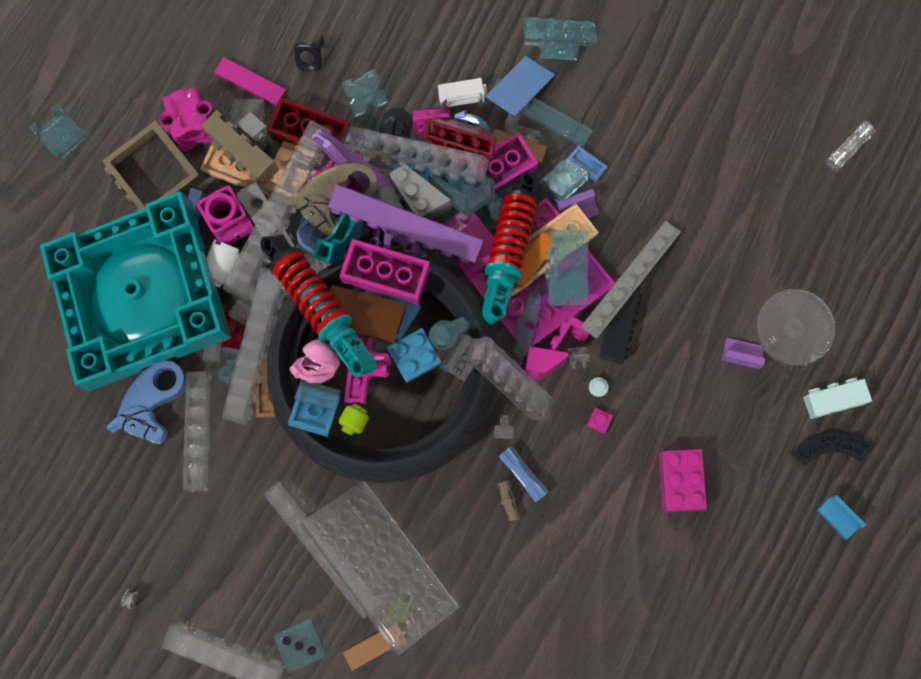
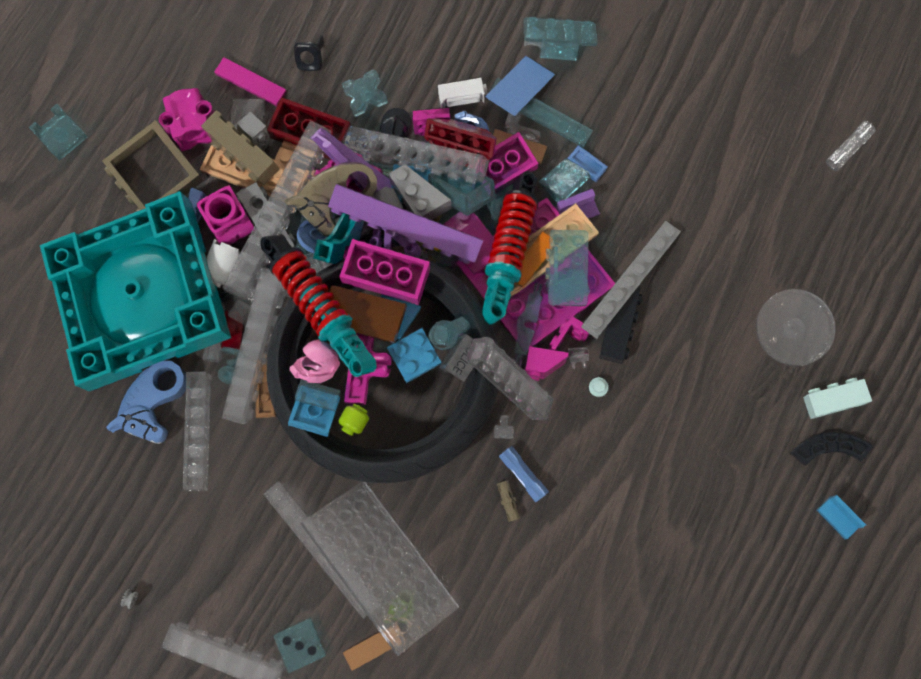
dark pink plate [587,408,613,434] -> none
dark pink brick [659,449,707,512] -> none
medium lavender panel [722,338,765,369] -> none

